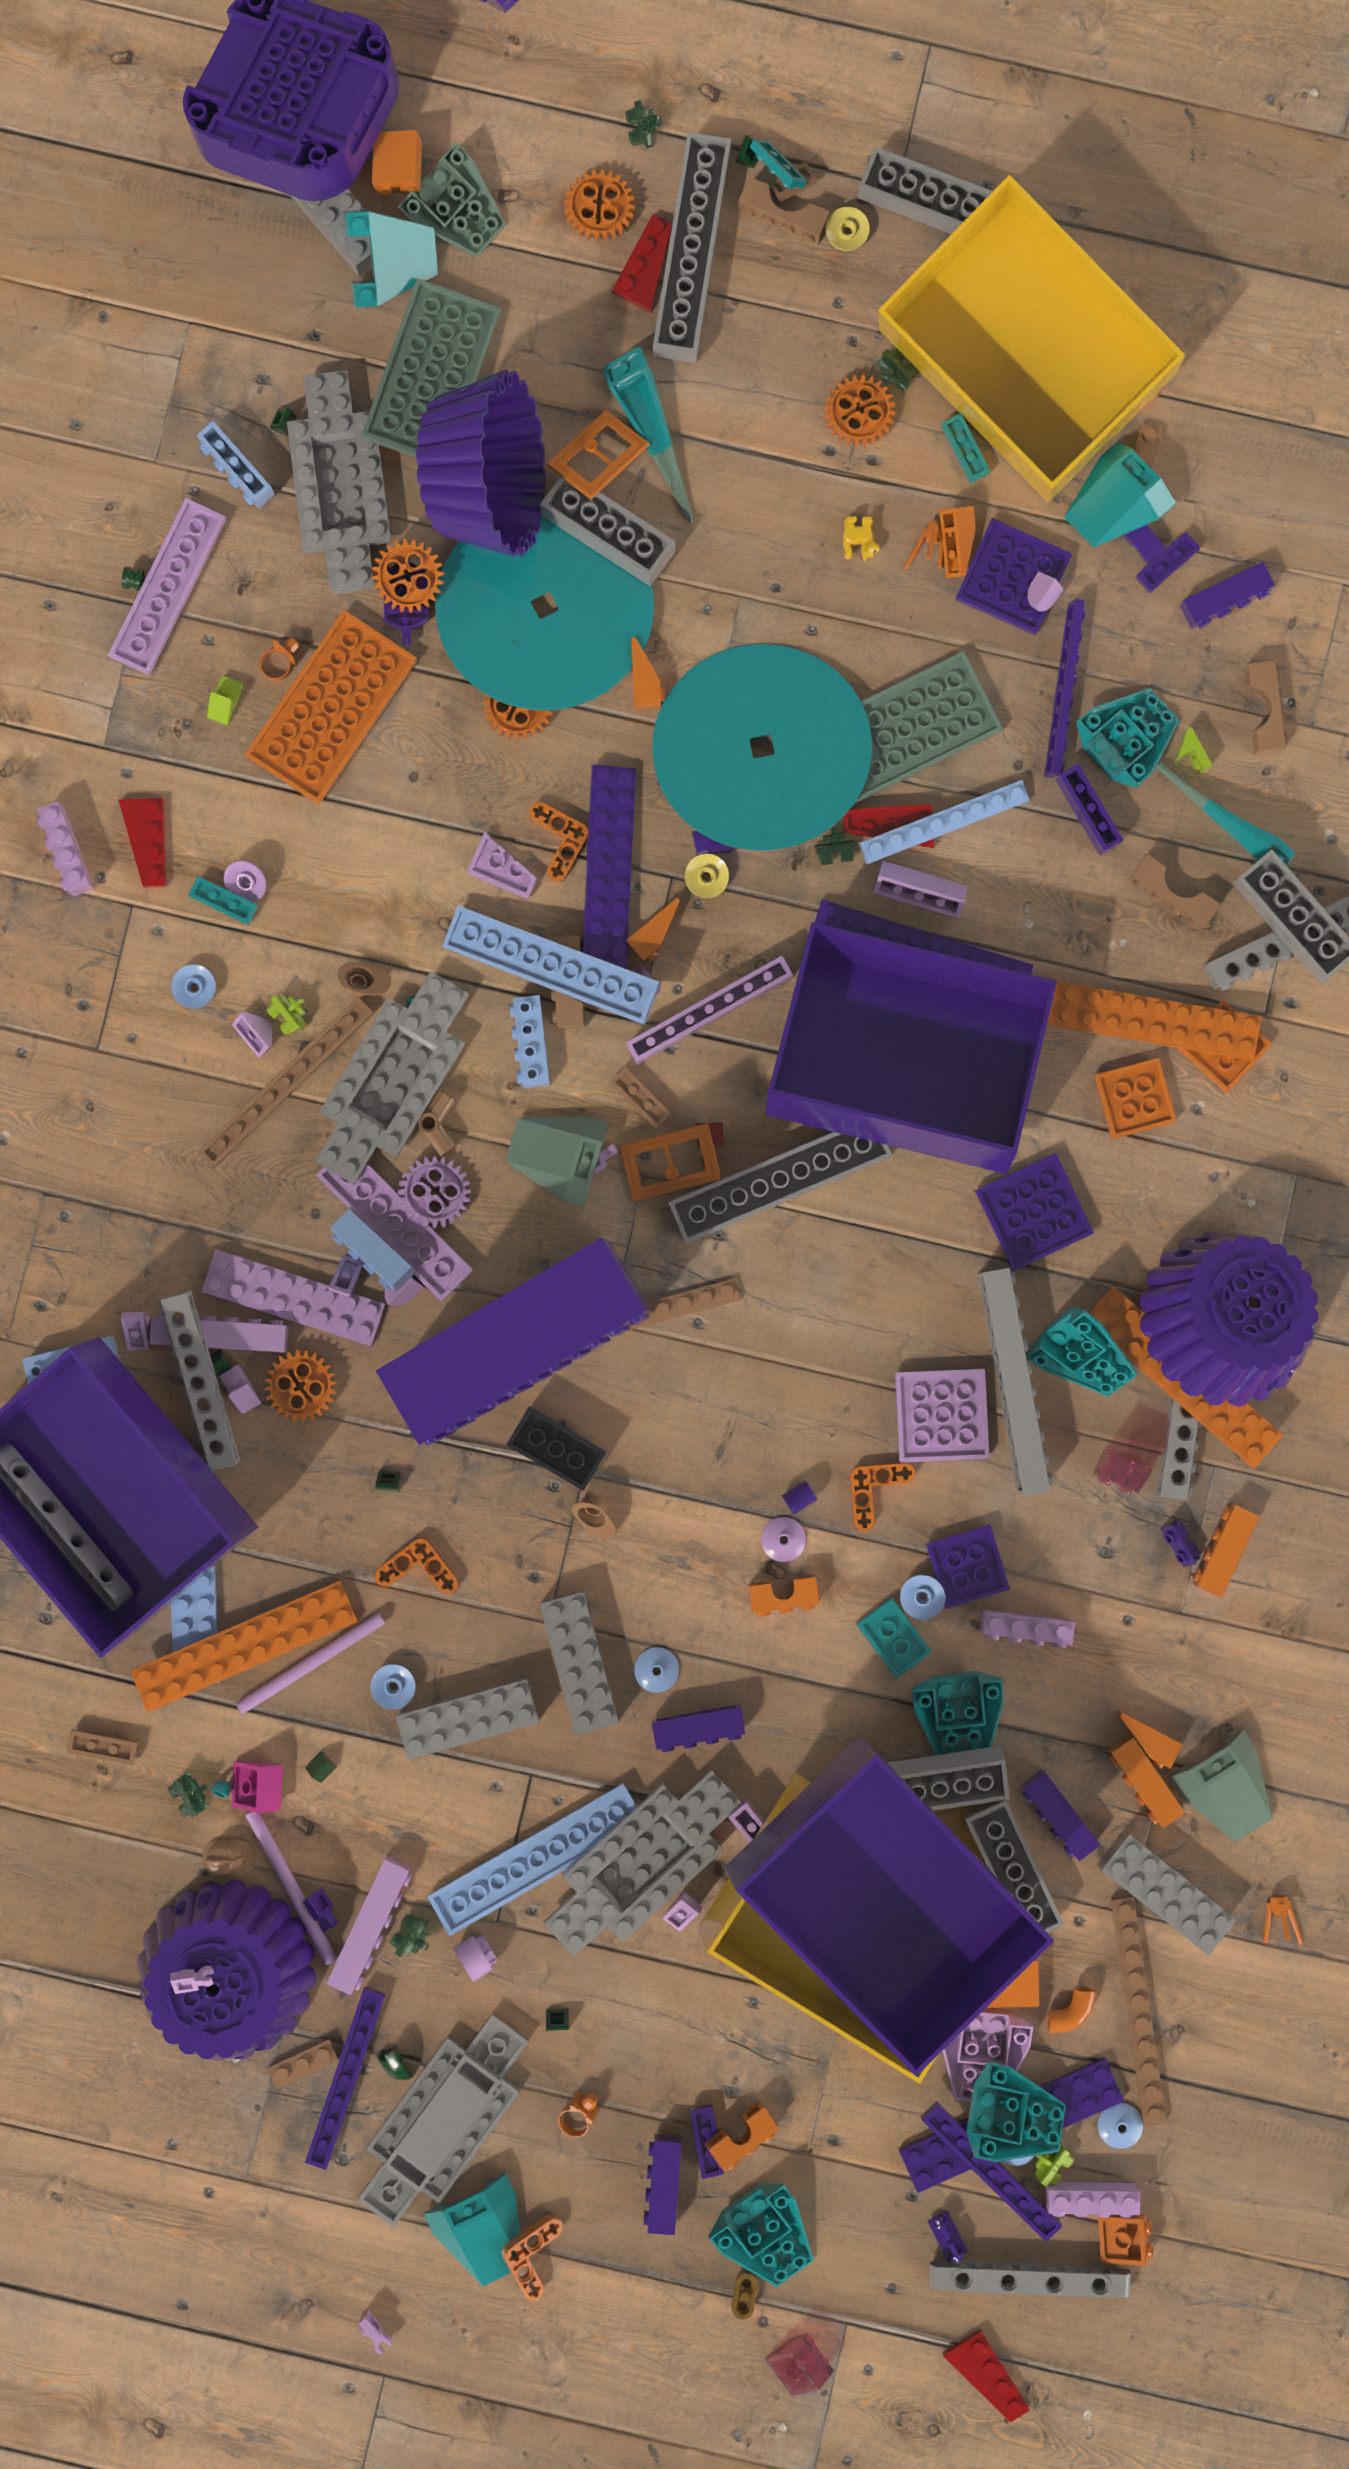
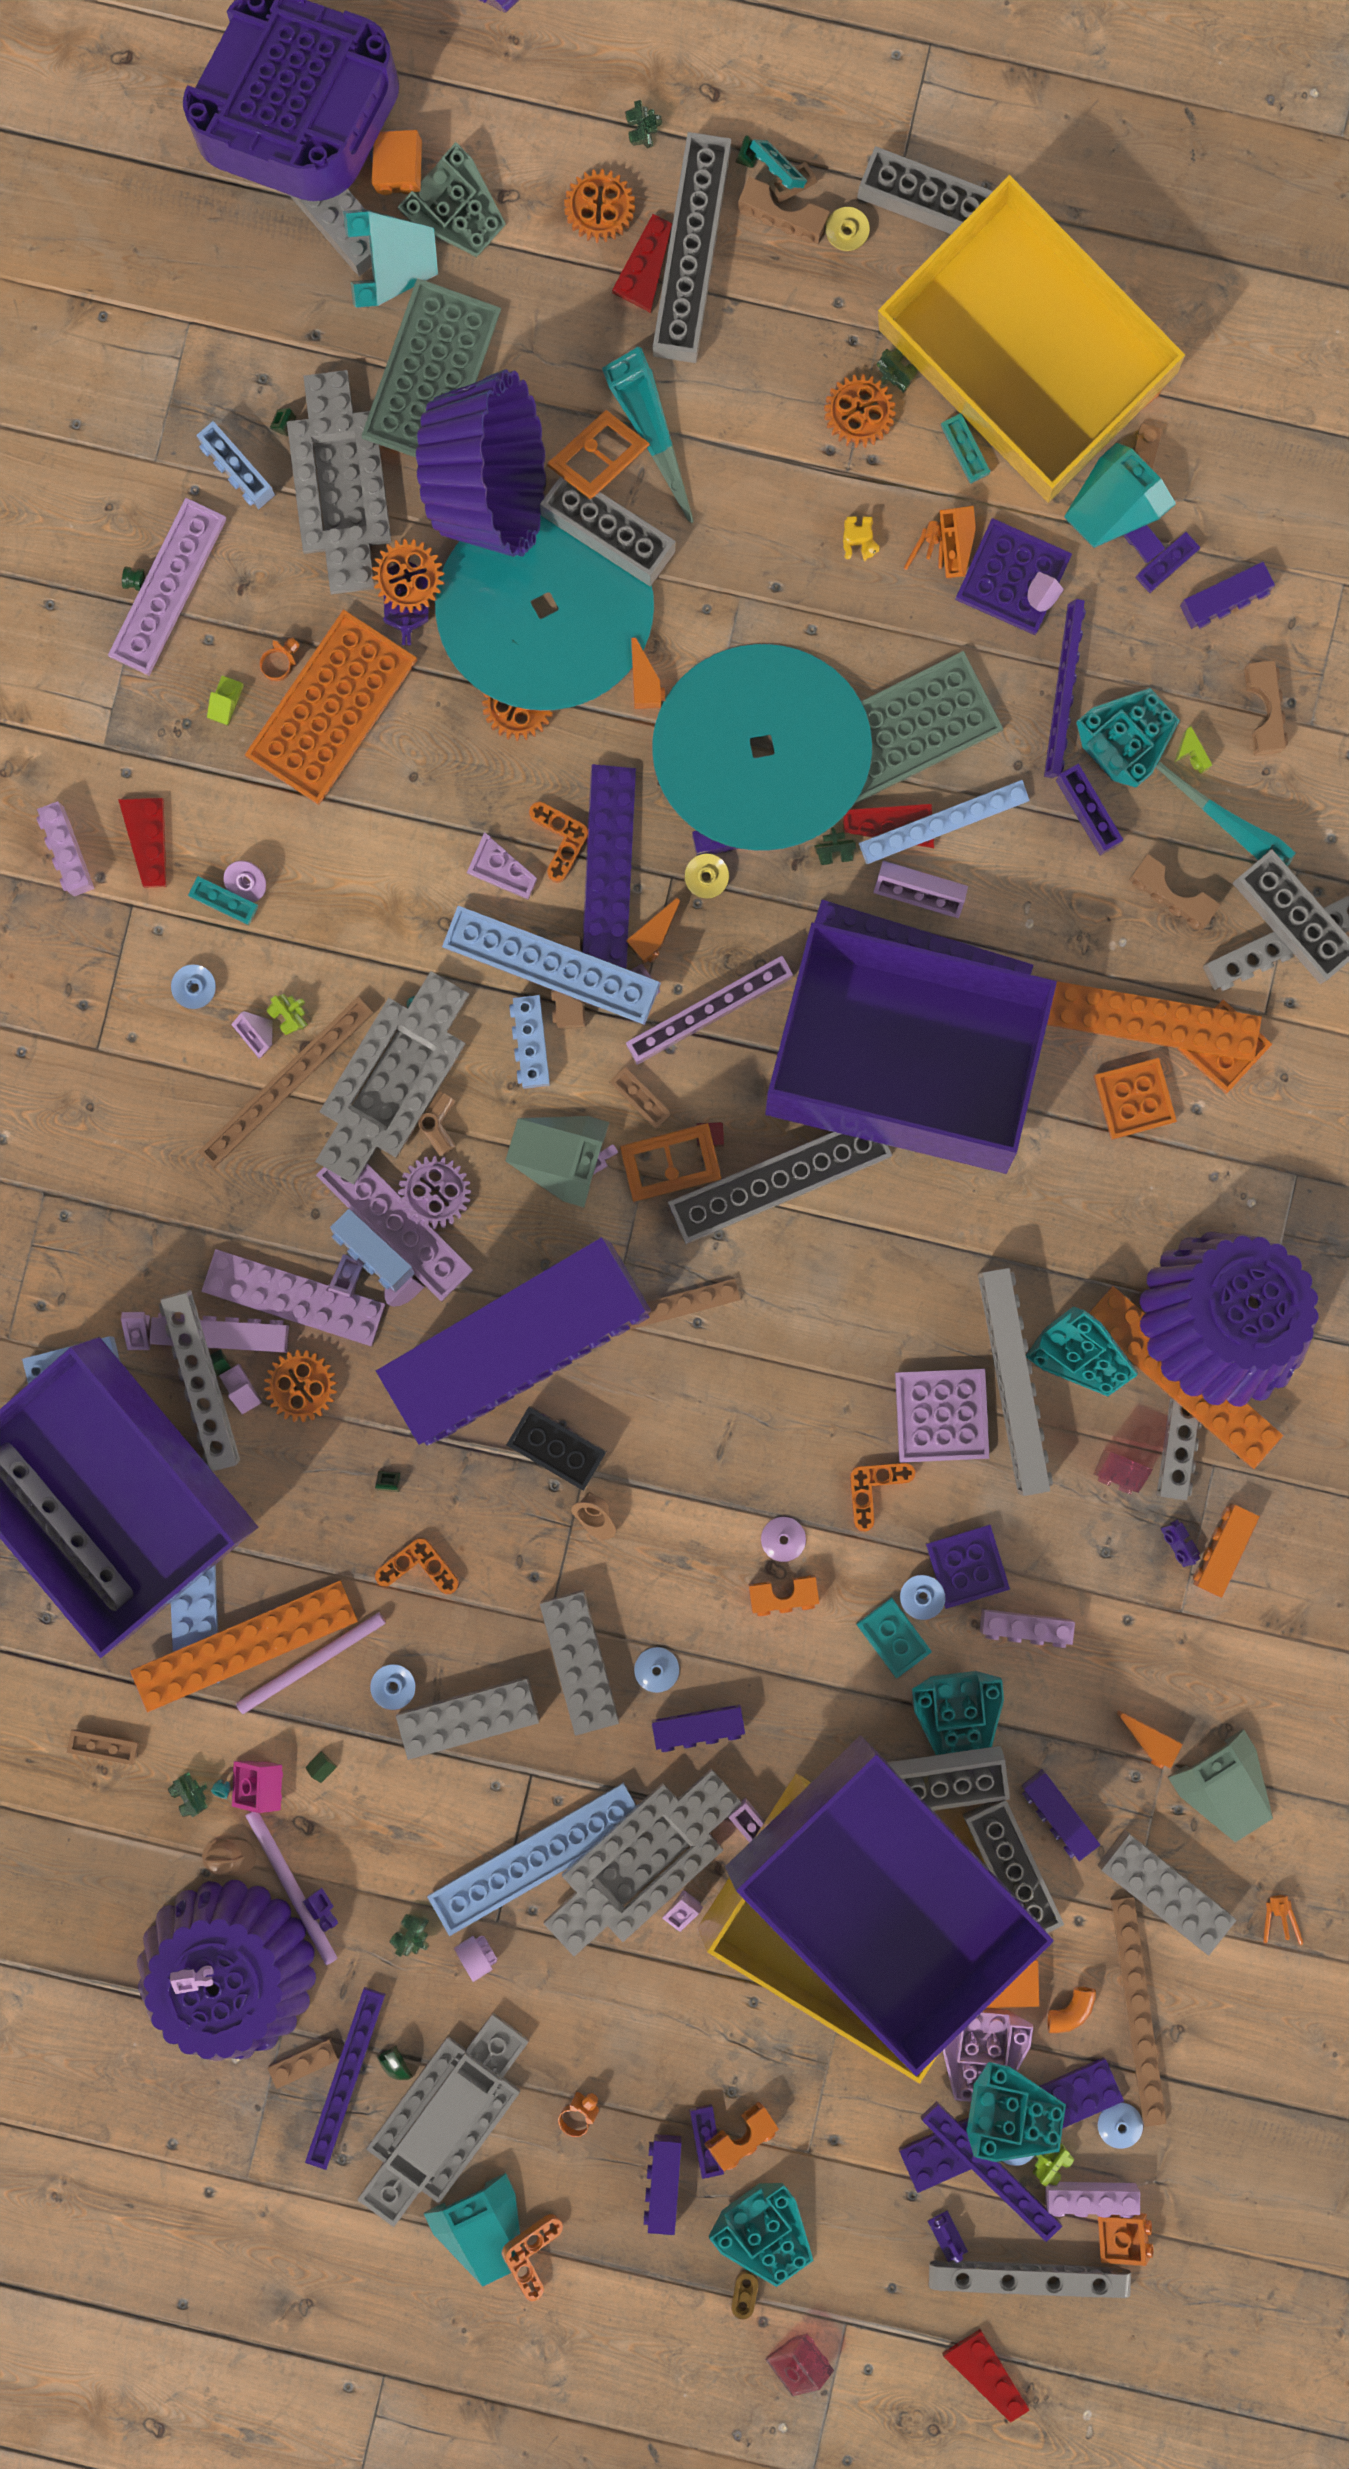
lavender brick [326,1855,412,1995] -> none
medium nougat piece [338,961,391,997] -> none
lavender plate [359,2310,392,2354] -> none
dark green slope [546,2009,570,2031] -> none
dark purple piece [782,1480,818,1515] -> none
dark purple plate [974,1153,1094,1272] -> none
orange brick [1108,1735,1185,1828] -> none

